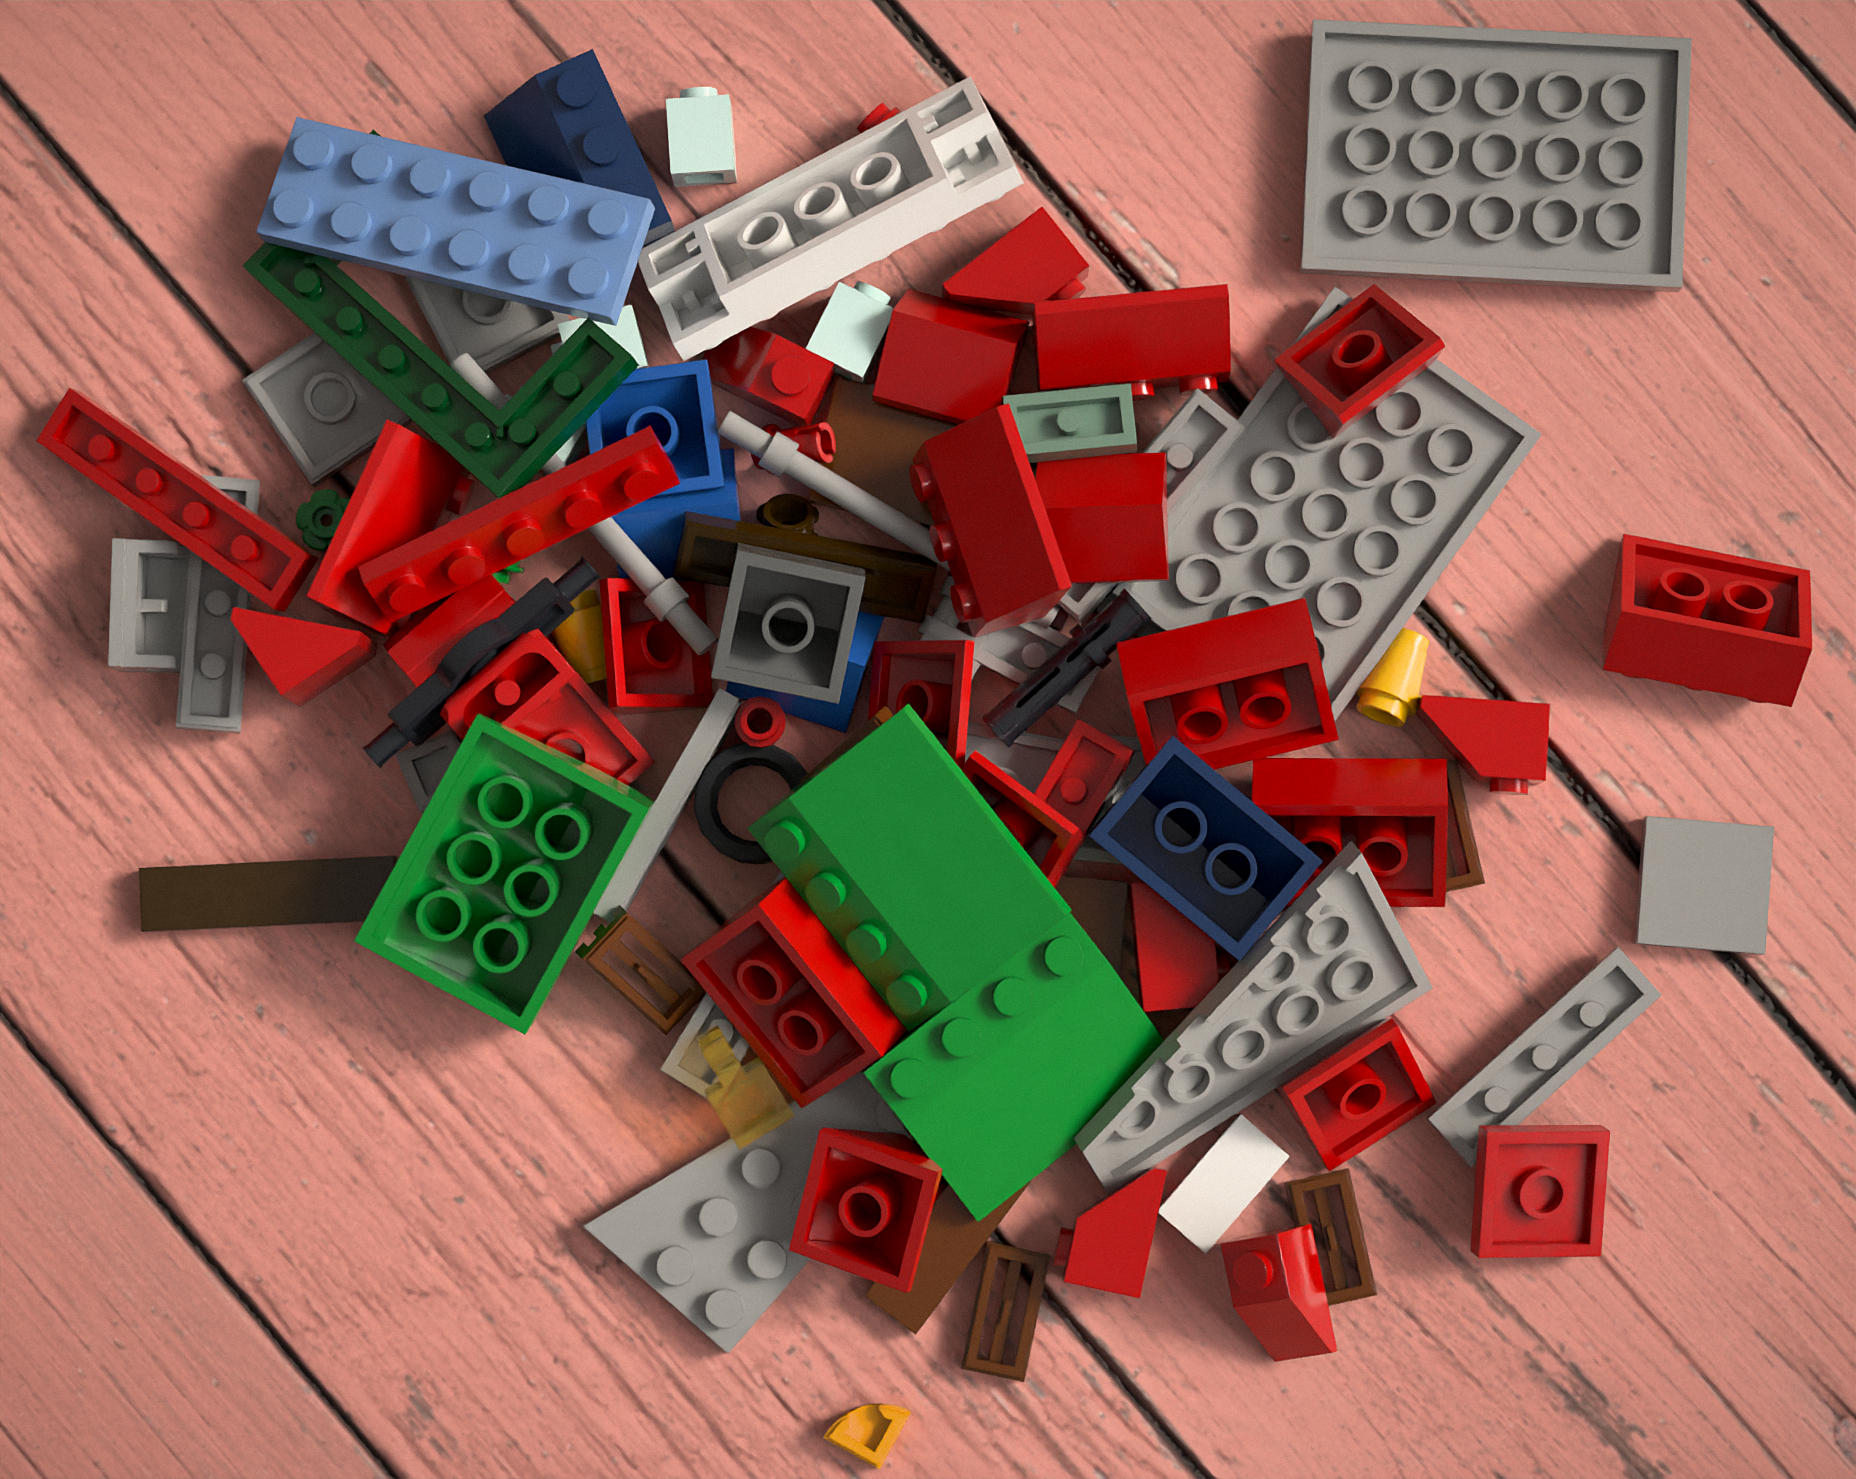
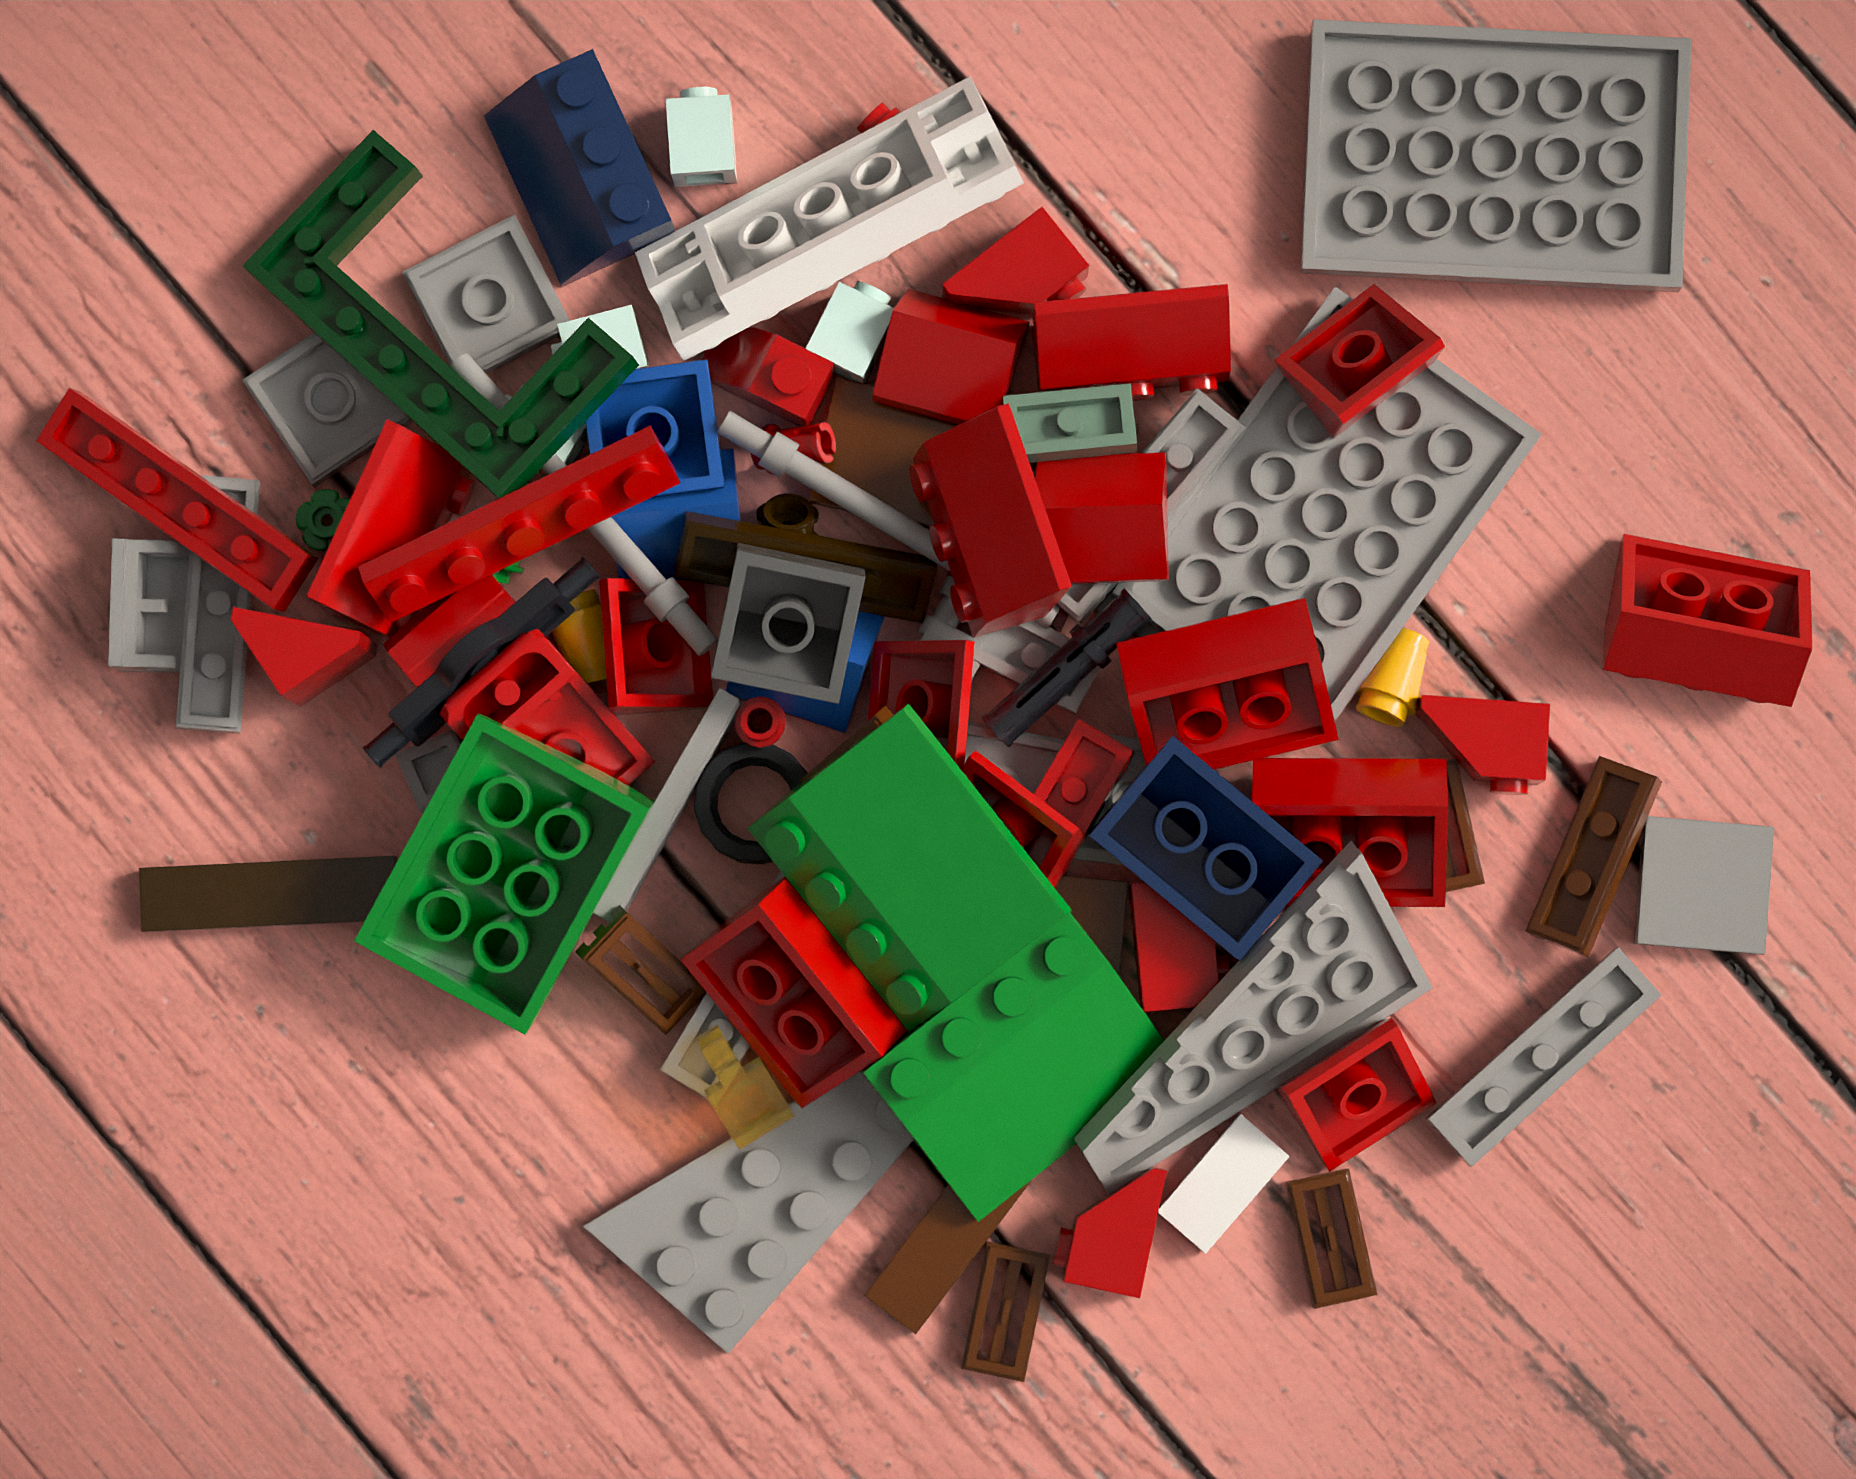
medium blue plate [256,117,655,326] -> none
red slope [789,1127,943,1293] -> none
light orange tile [823,1403,911,1469] -> none
red slope [1220,1224,1338,1362] -> none
red plate [1470,1125,1610,1258] -> none
none -> reddish brown tile [1525,756,1662,958]

